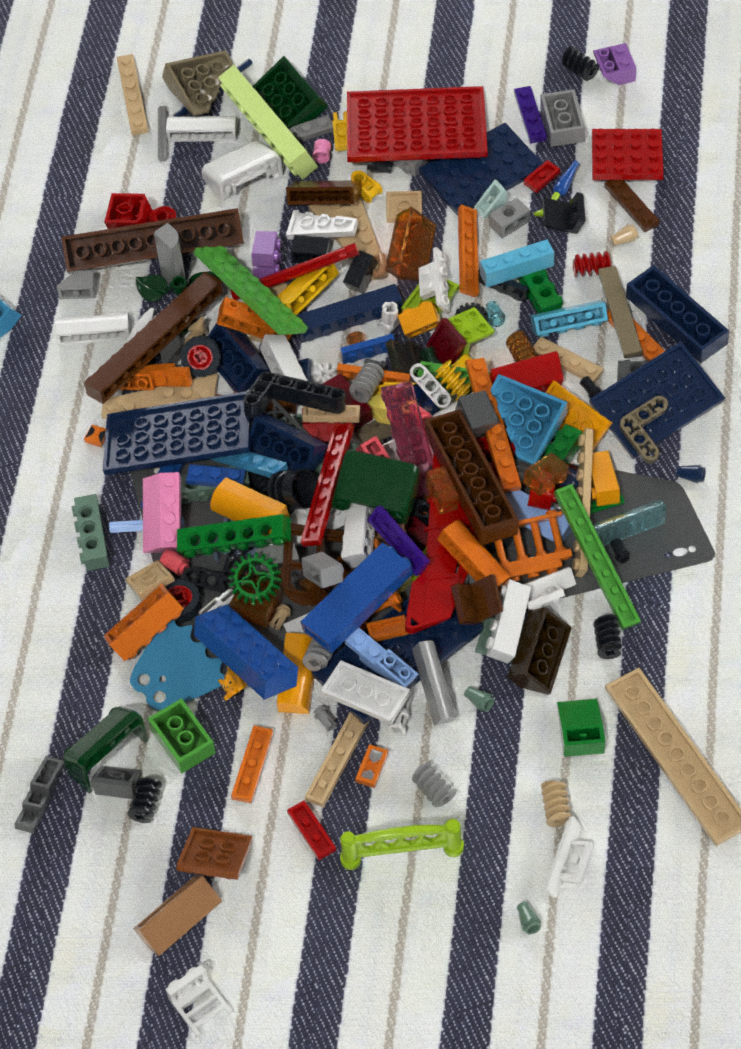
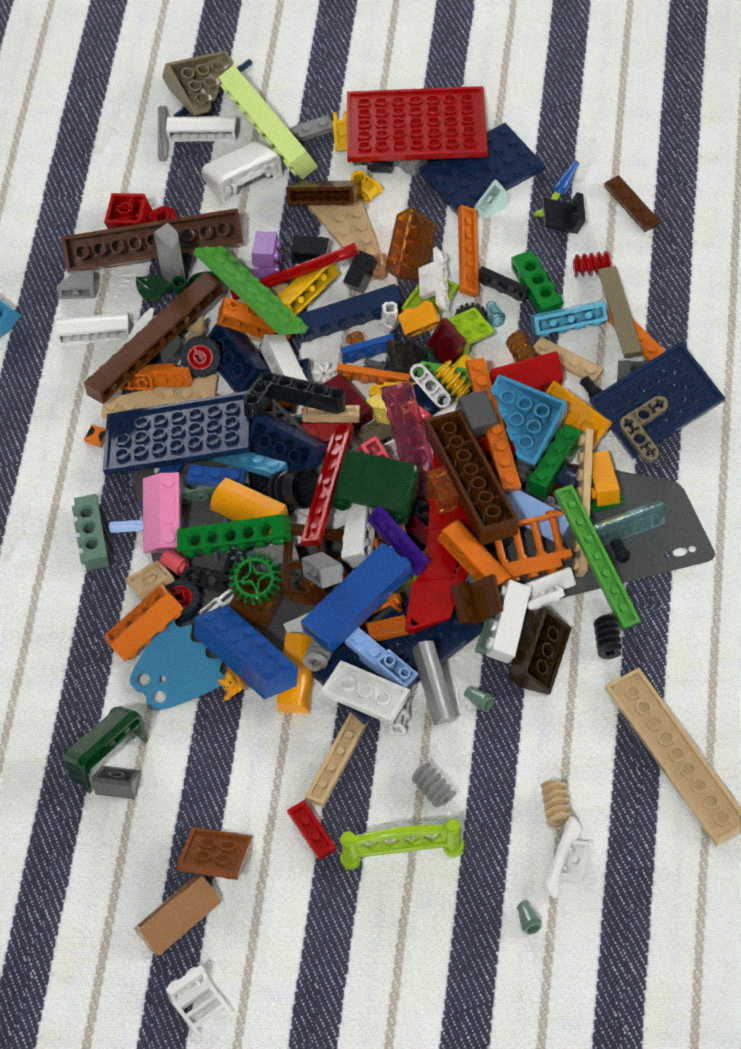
dark grey slope [14,756,64,834] -> none
tan plate [117,54,149,136] -> none
black piece [127,778,163,823] -> none
bright green brick [147,698,216,774] -> none
orange plate [231,725,273,804] -> none
dark green slope [252,56,328,129] -> none
tan pin [269,604,291,630] -> none
white wing [286,210,358,240] -> none
bright pink wheel [312,139,331,163] -> none
light grey pin [313,705,337,731] -> none
light grey piece [349,363,384,403] -> none
orange piece [355,744,389,788] -> none
tan tile [386,191,422,223] -> none
medium azure brick [480,239,554,287] -> none
light grey brick [489,198,530,239] -> none
dark purple plate [514,86,547,144] -> none
red plate [523,160,560,193] -> none
clear orange brick [523,452,569,496] -> none
red brick [527,479,556,510] -> none
light grey brick [540,89,585,147] -> none
green slope [557,699,605,757] -> none
black piece [562,46,599,81] -> none
red plate [592,128,663,180] -> none
medium lavender slope [593,43,636,85] -> none
tan cone [610,224,638,246] -> none
dark blue brick [626,265,729,363] -> none
dark blue cone [676,465,706,484] -> none

